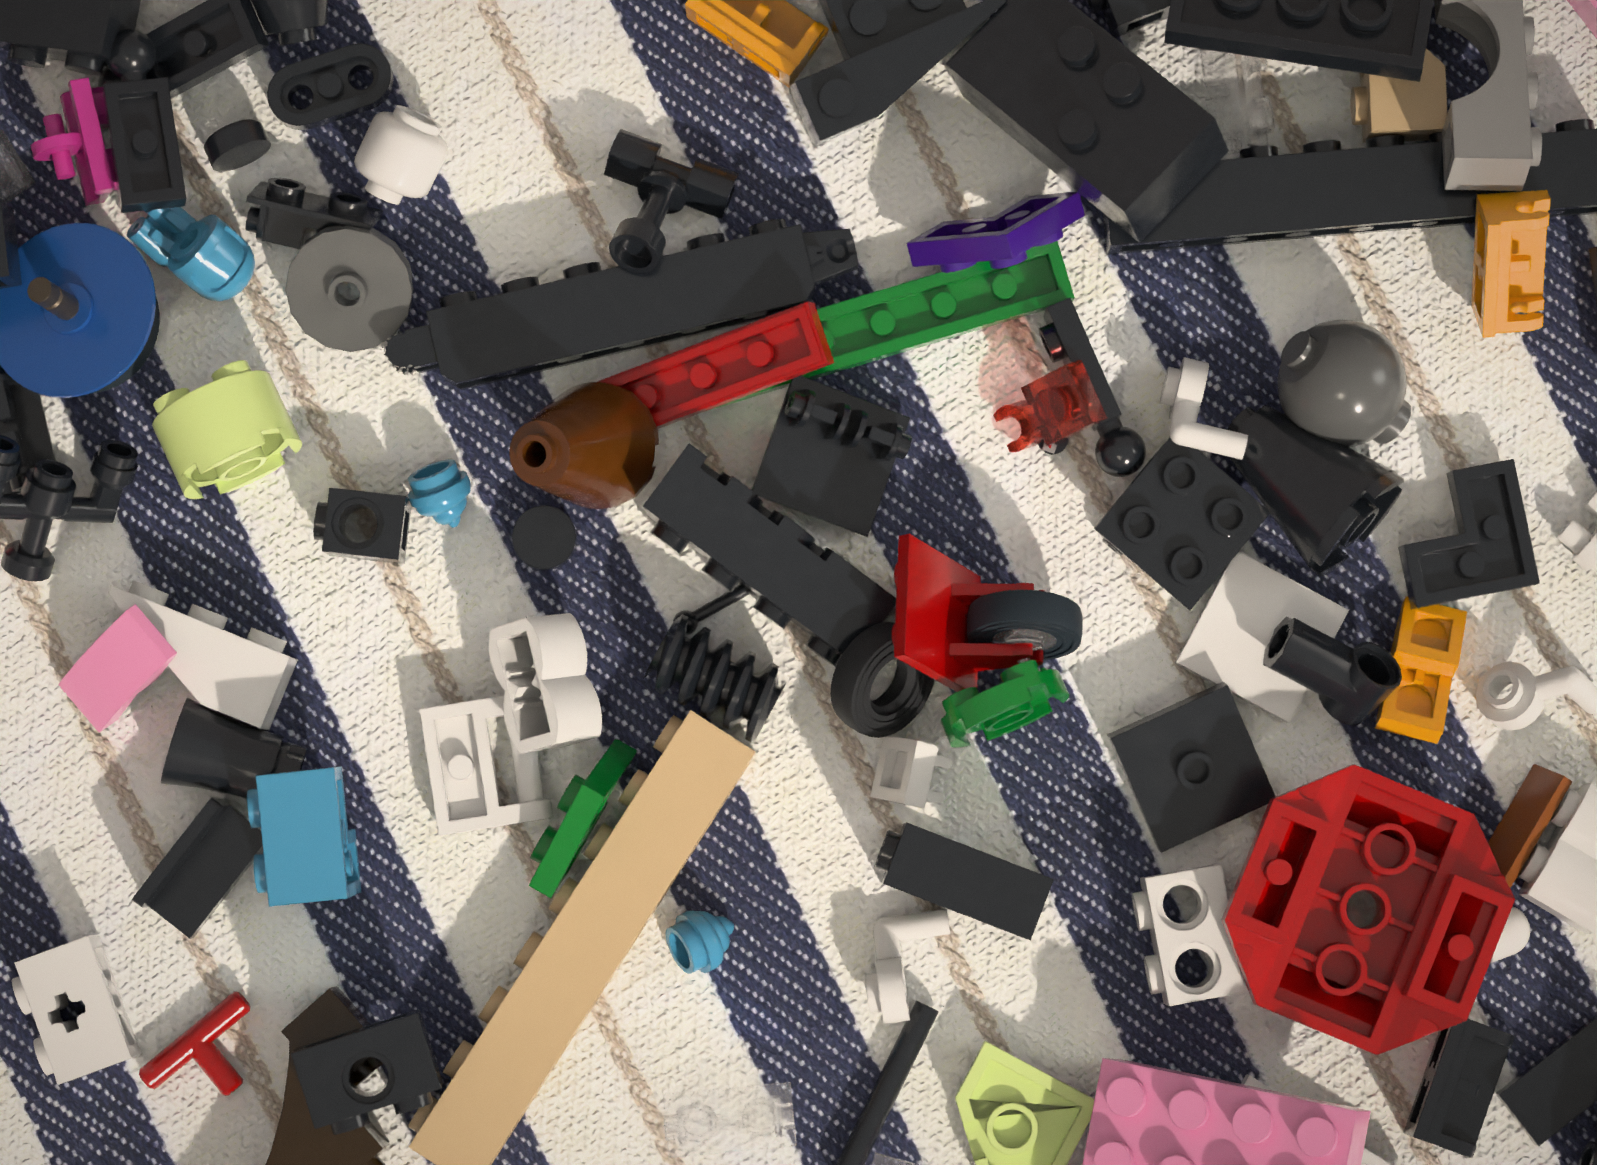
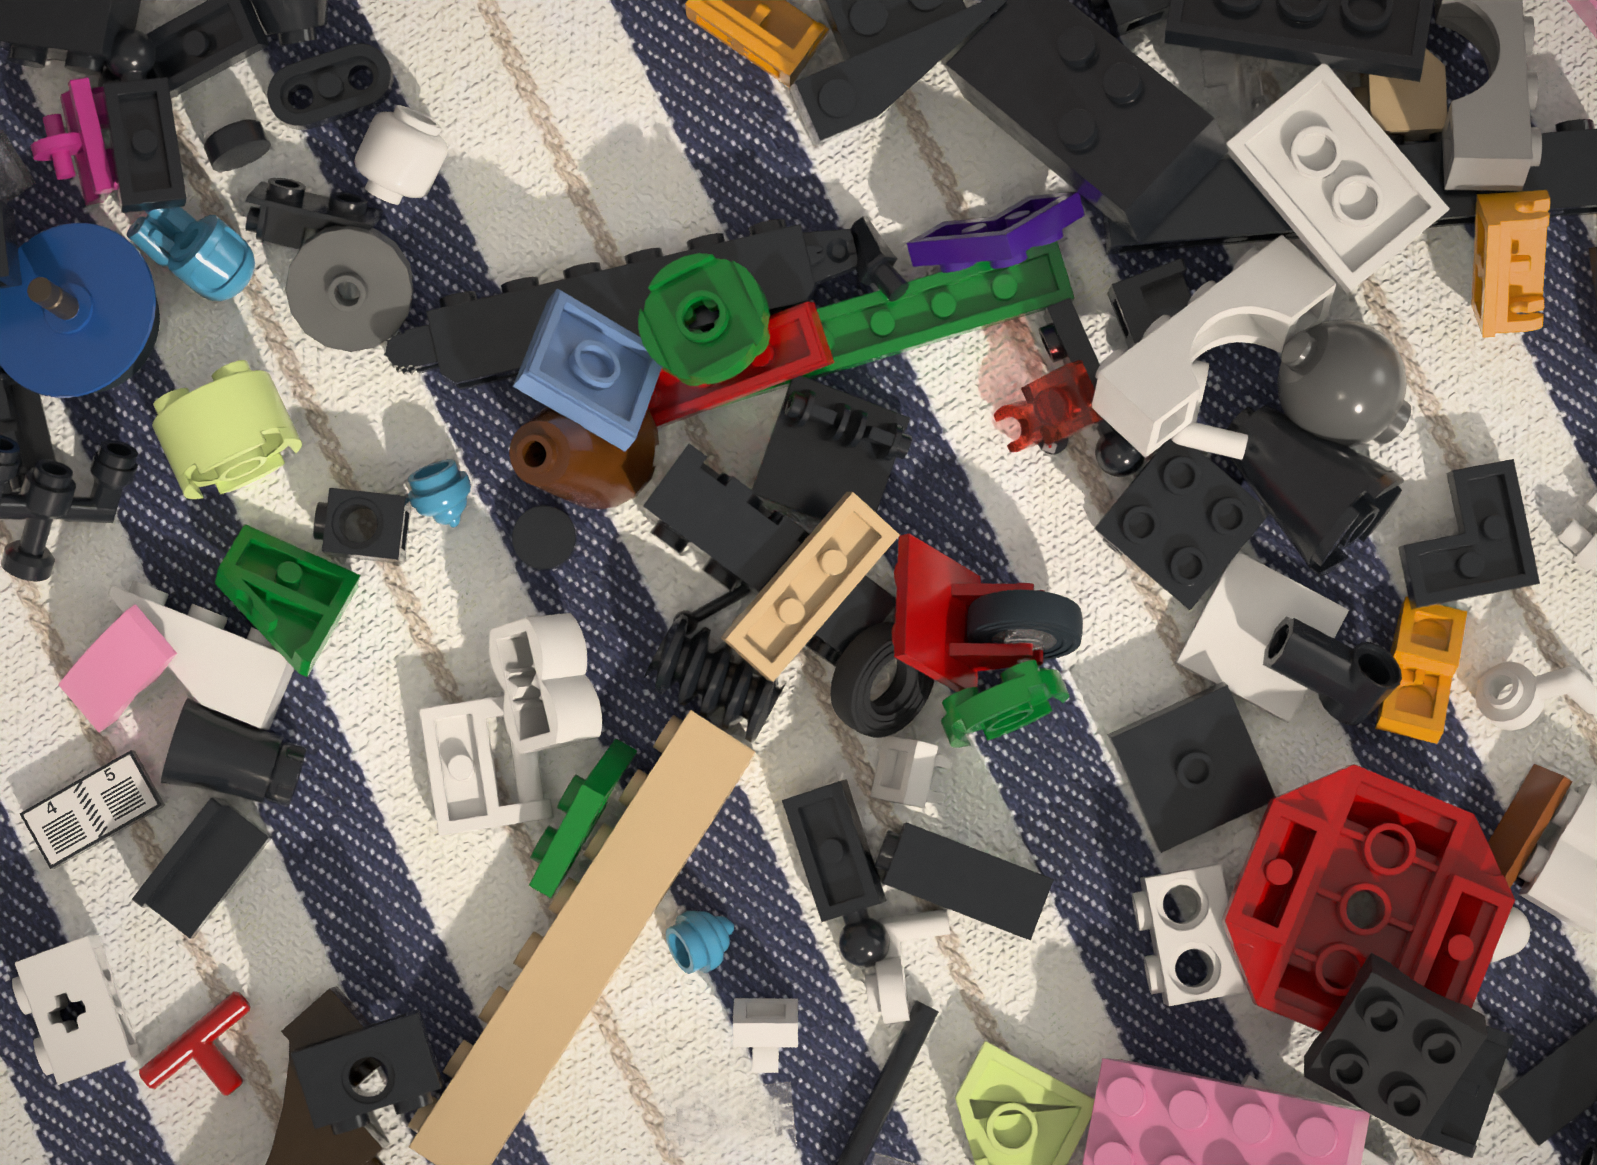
dark azure brick [247,766,362,907] -> none
black bar [604,129,739,273] -> none
none -> white tile [19,750,166,869]
none -> green wing [215,524,361,677]
none -> medium blue plate [513,289,661,452]
none -> green plate [638,253,770,386]
none -> tan piece [720,491,900,682]
none -> white tile [733,998,798,1073]
none -> black plate [782,779,890,968]
none -> black bar [850,216,909,302]
none -> white arch [1092,235,1337,458]
none -> black panel [1107,258,1191,349]
none -> white plate [1226,64,1450,294]
none -> black brick [1304,952,1487,1140]

